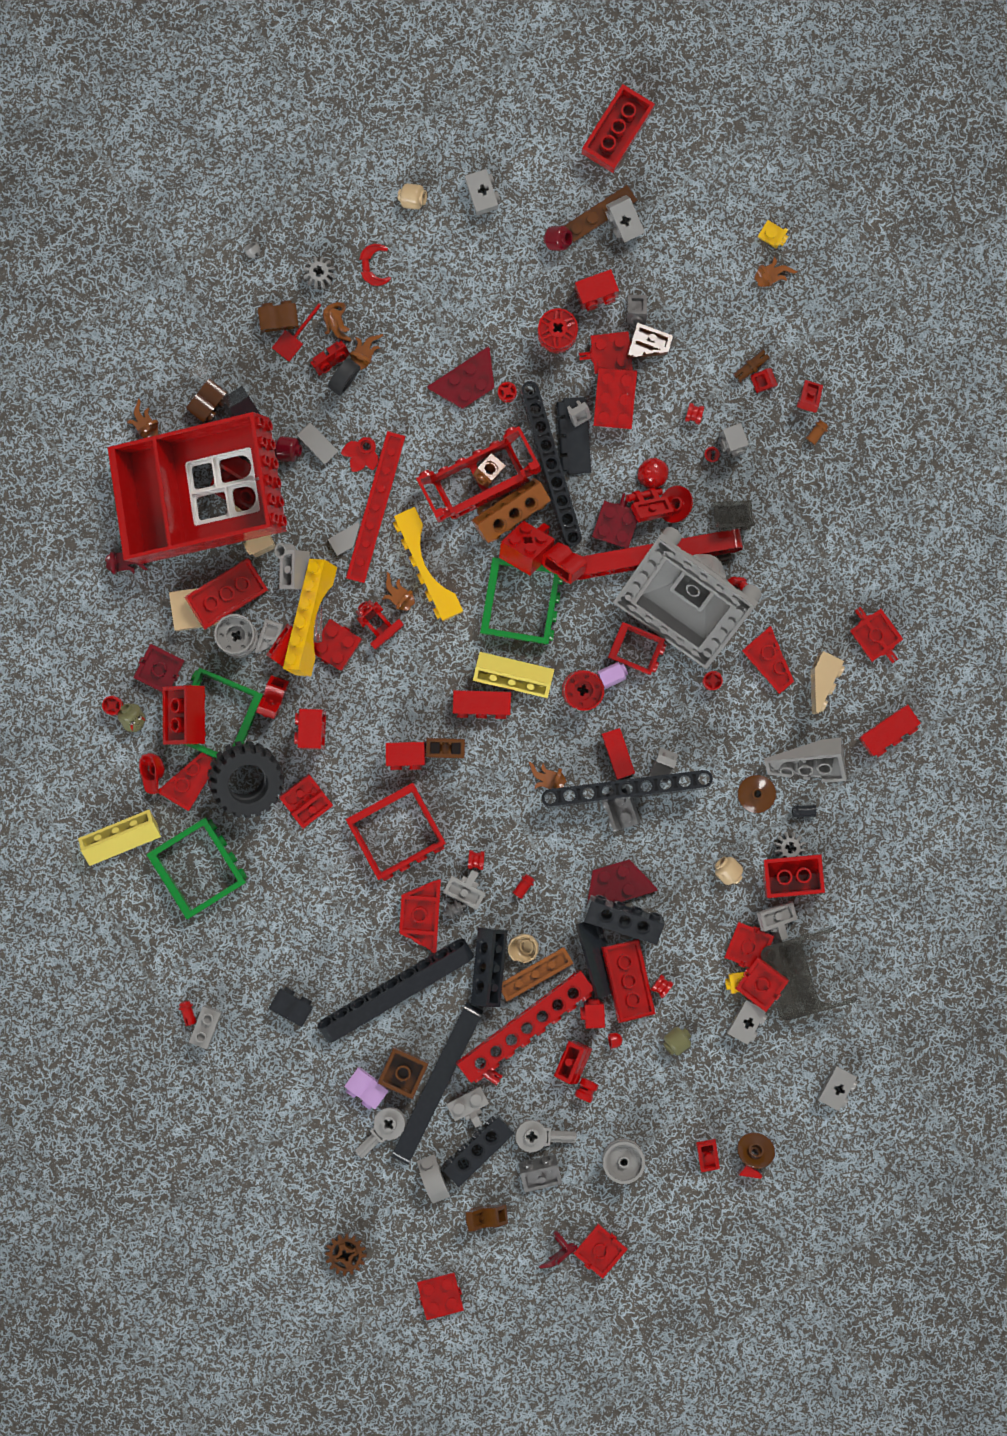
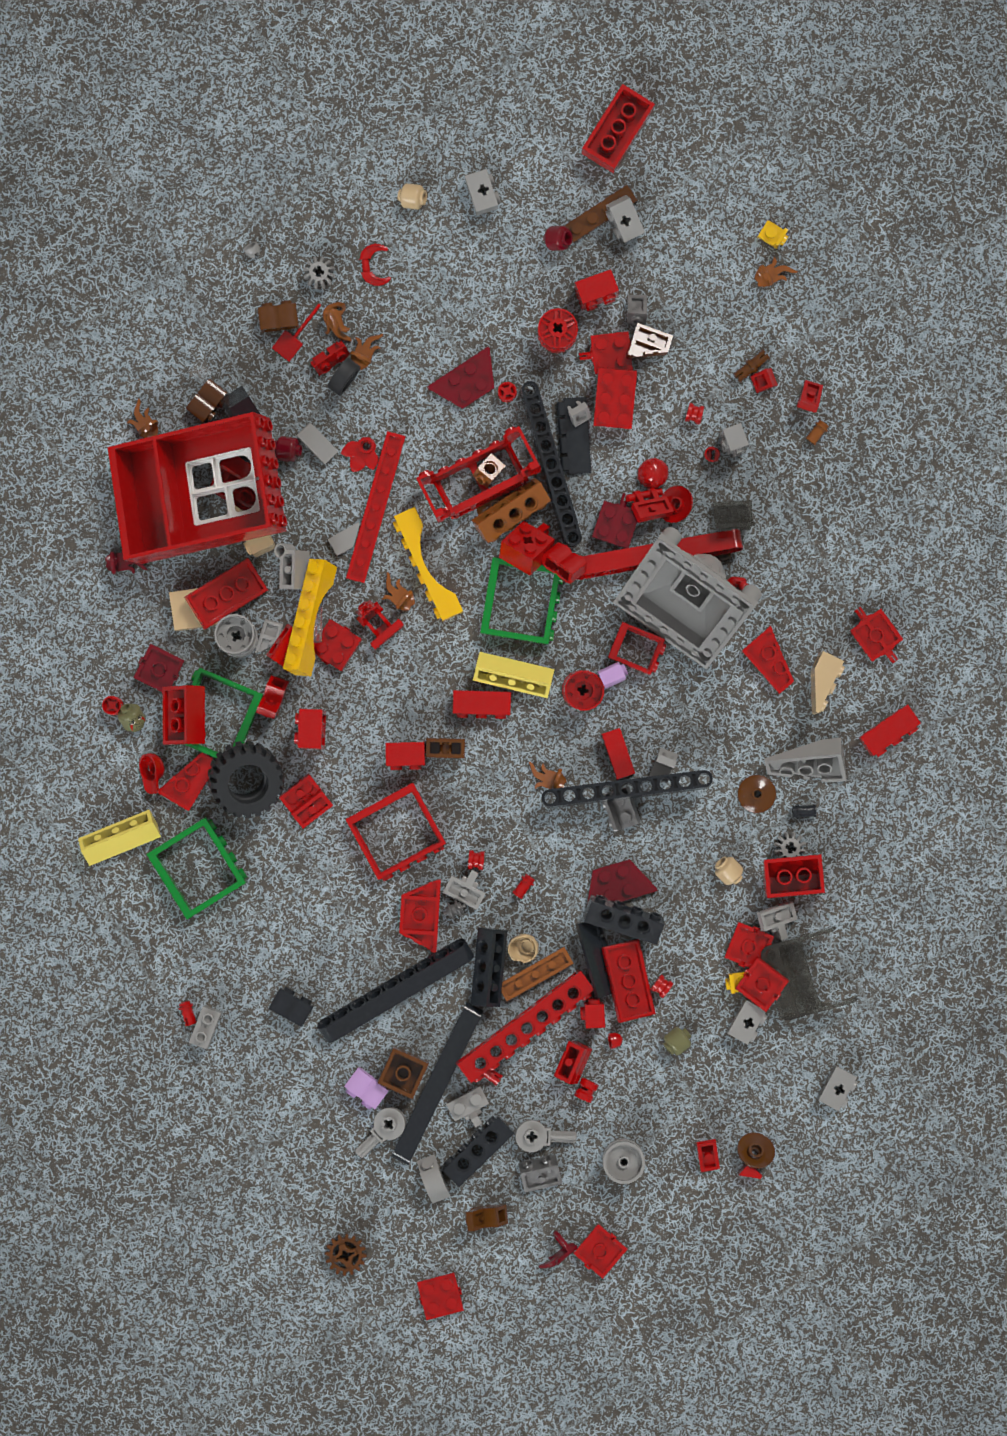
red wheel [702,671,723,691] -> none

